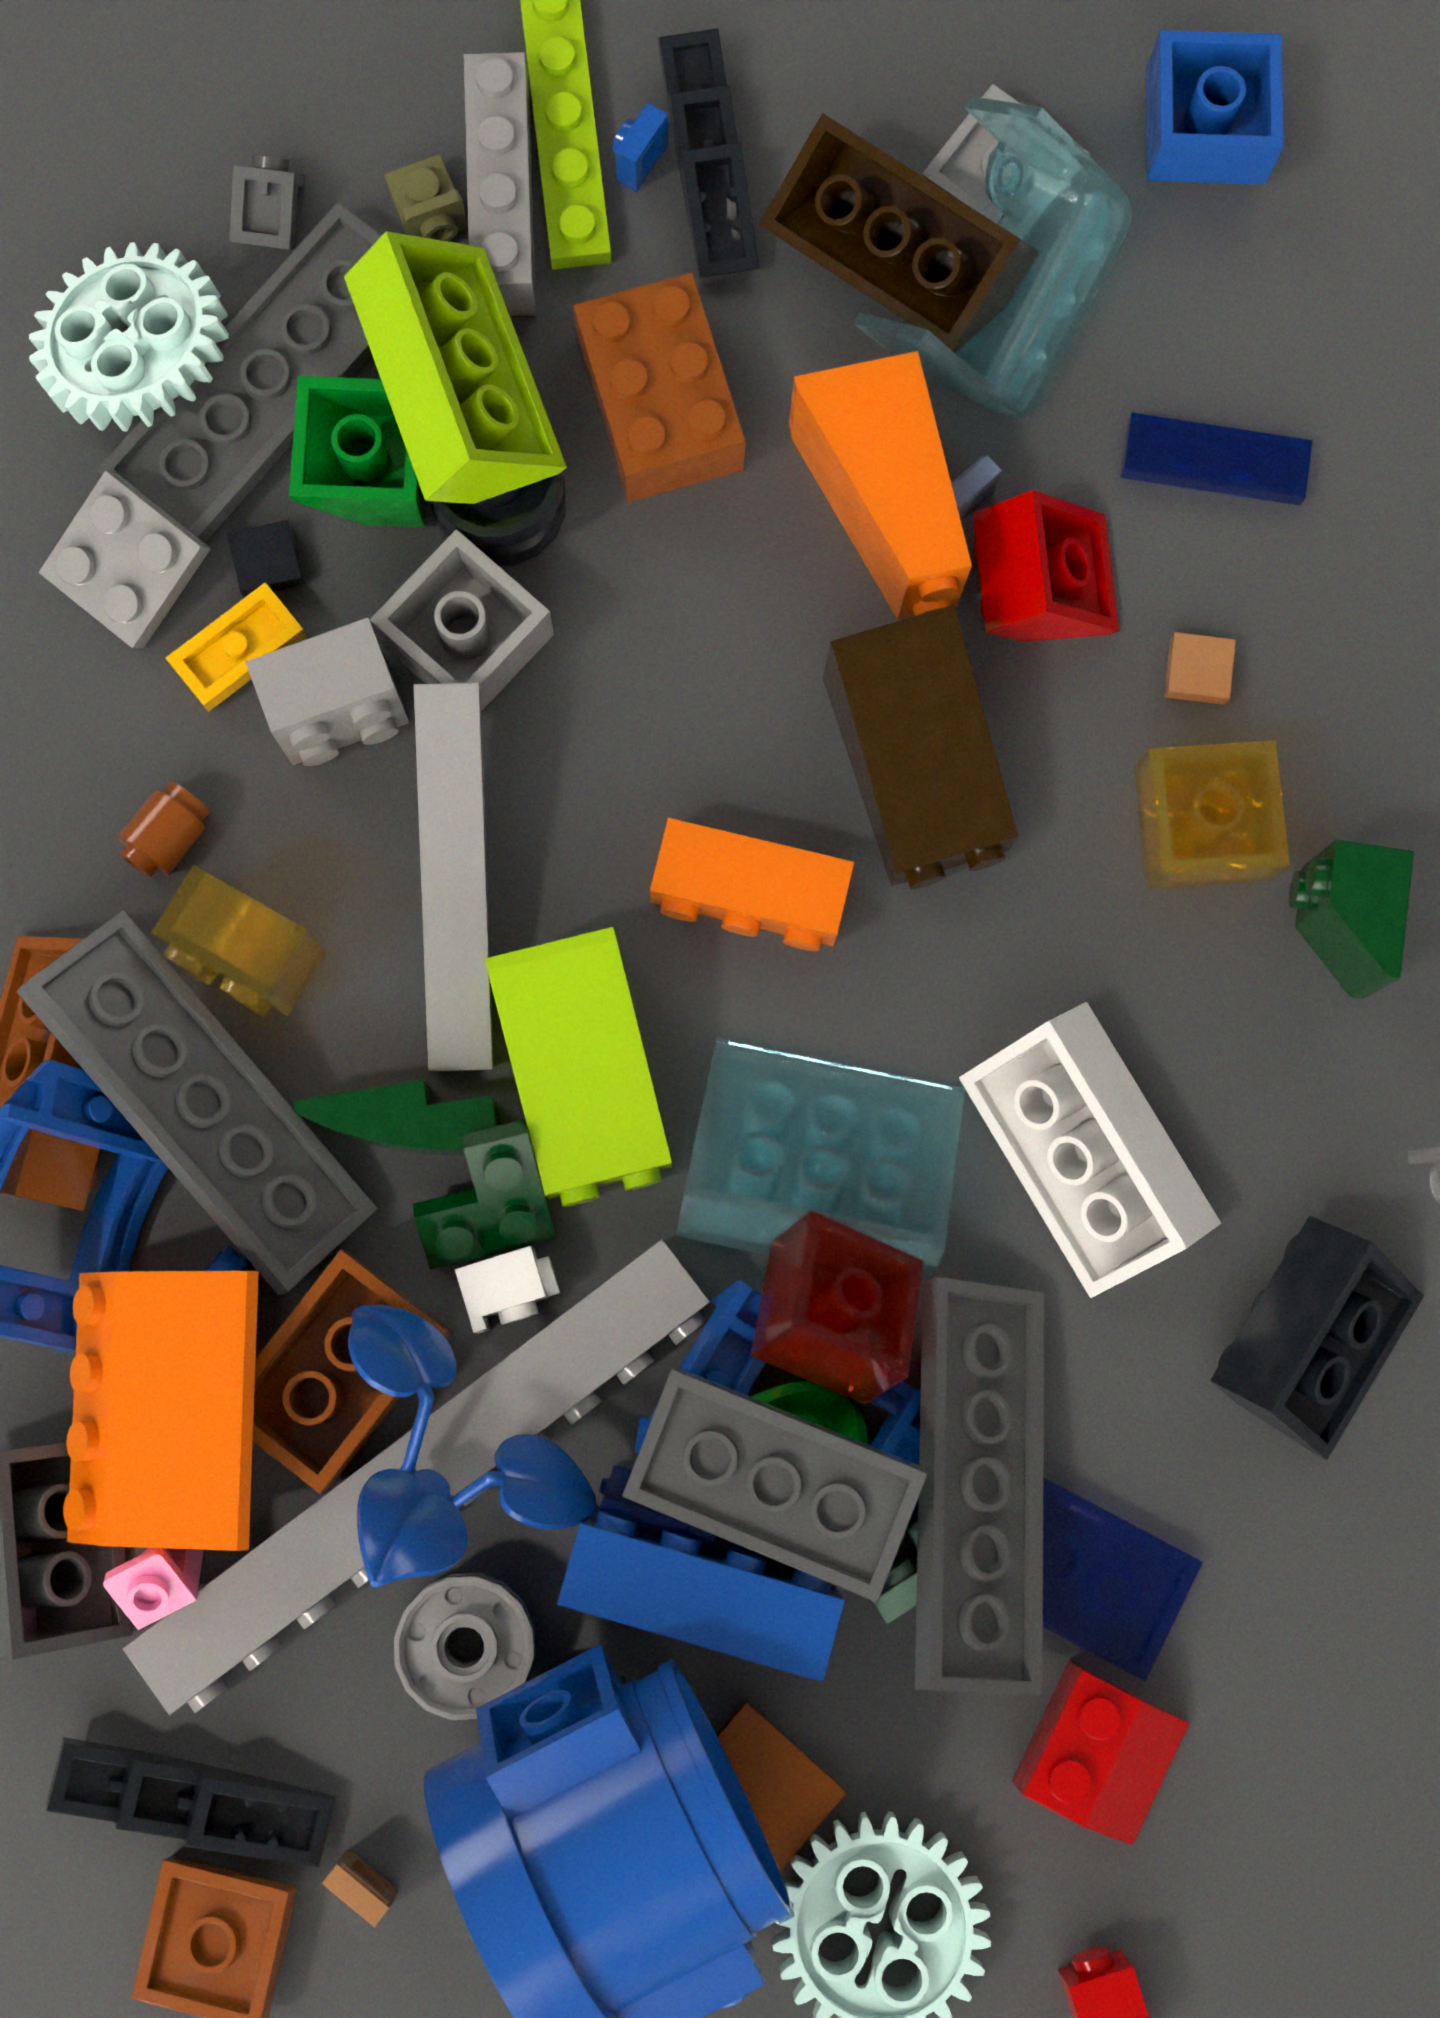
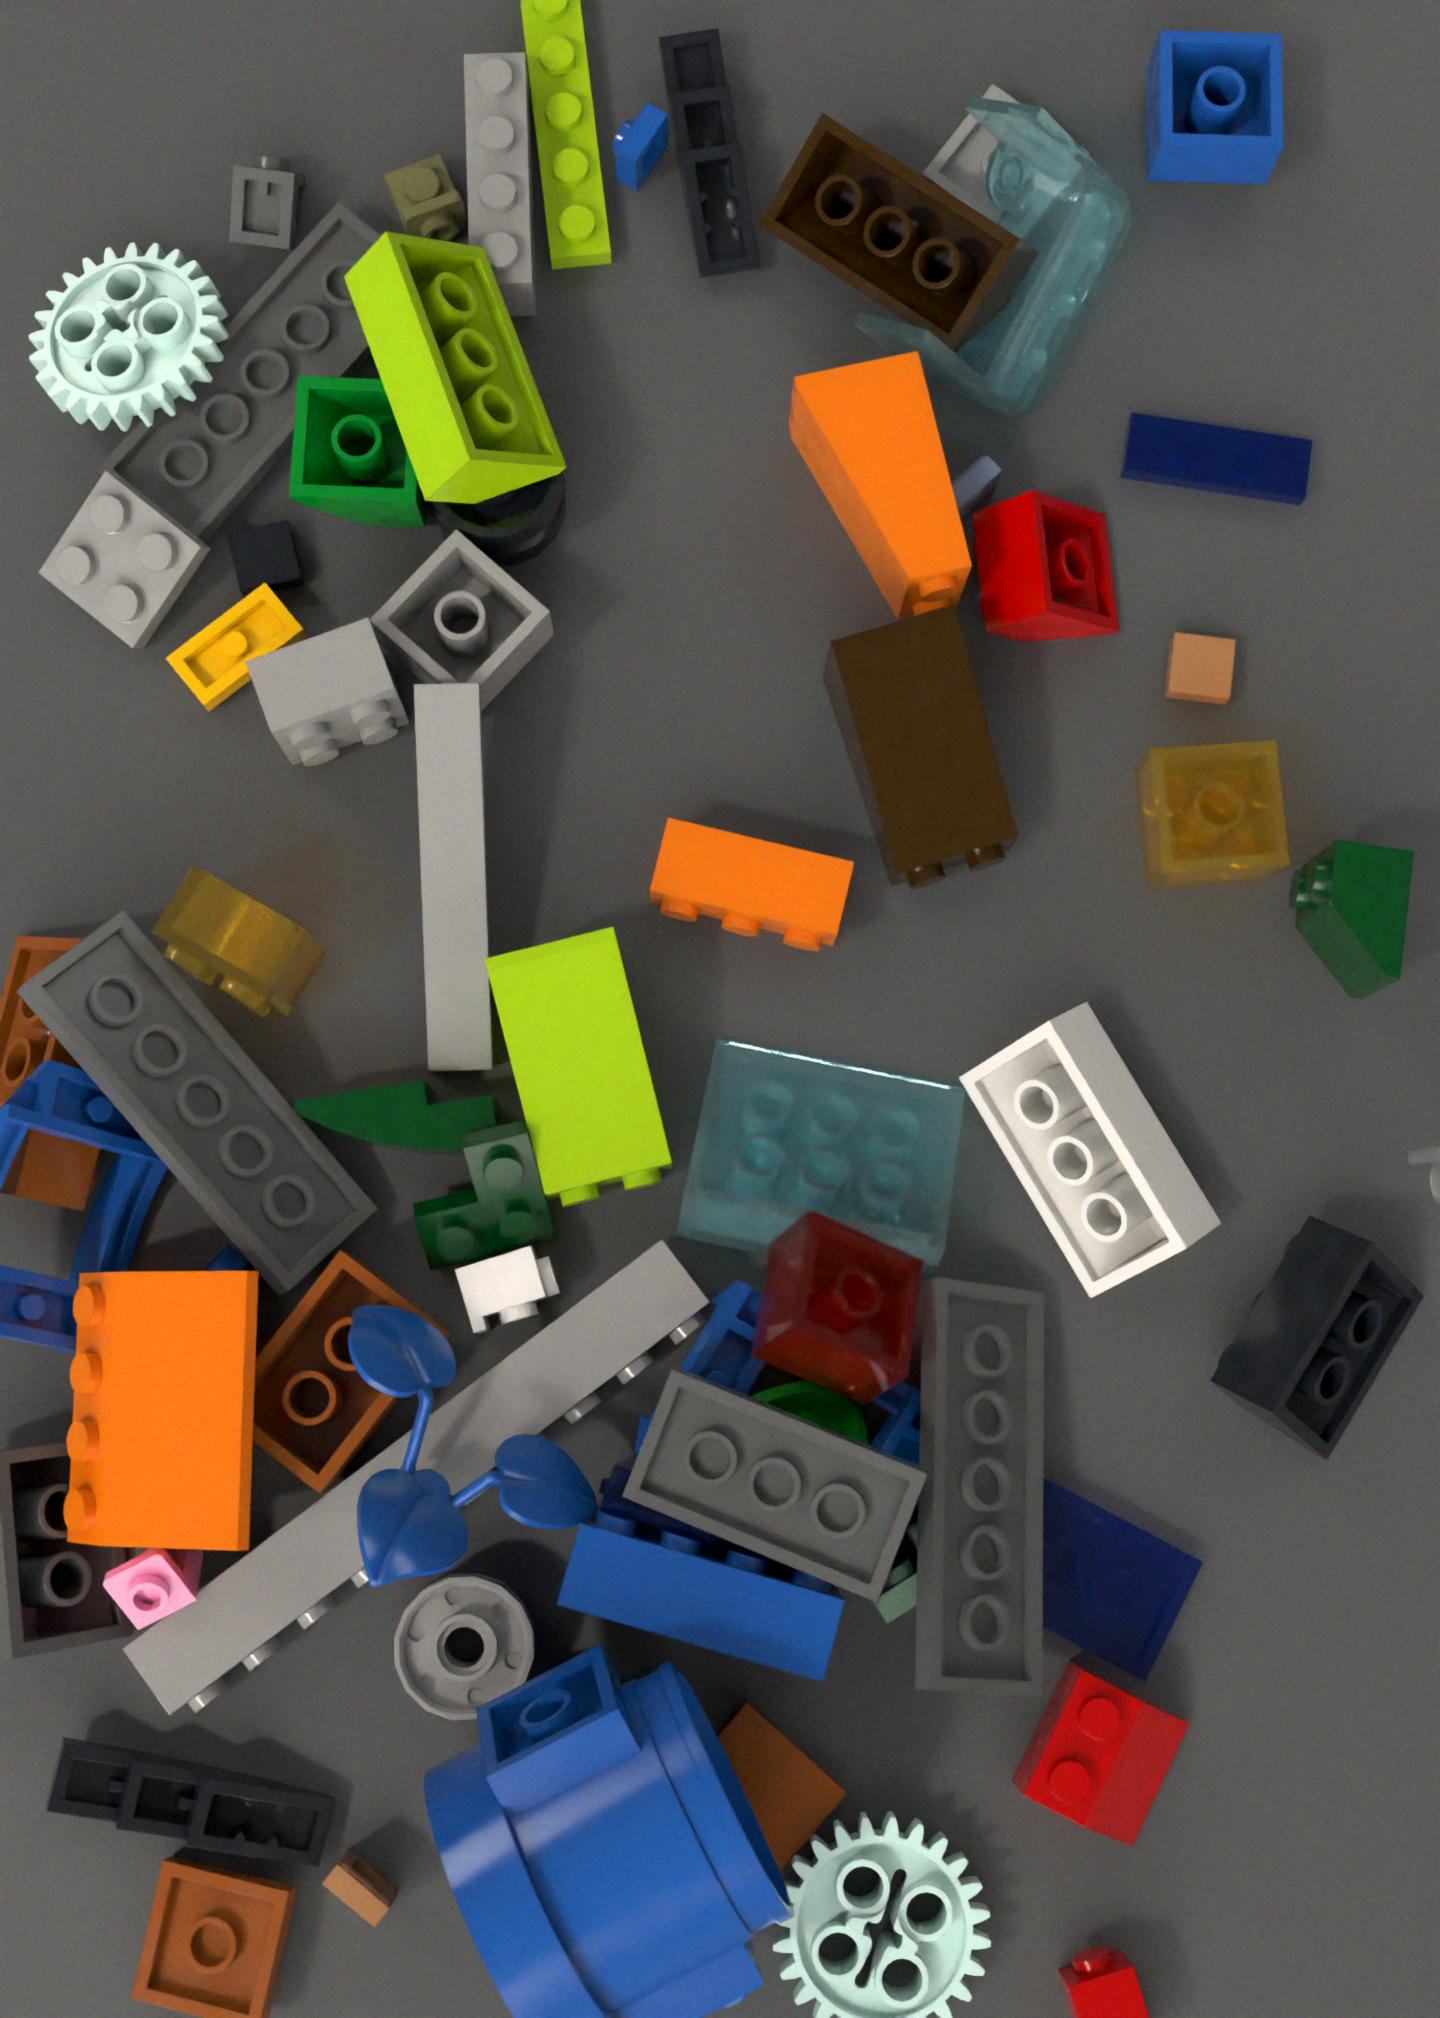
dark orange brick [117,781,210,878] -> none
dark orange brick [573,272,746,503] -> none

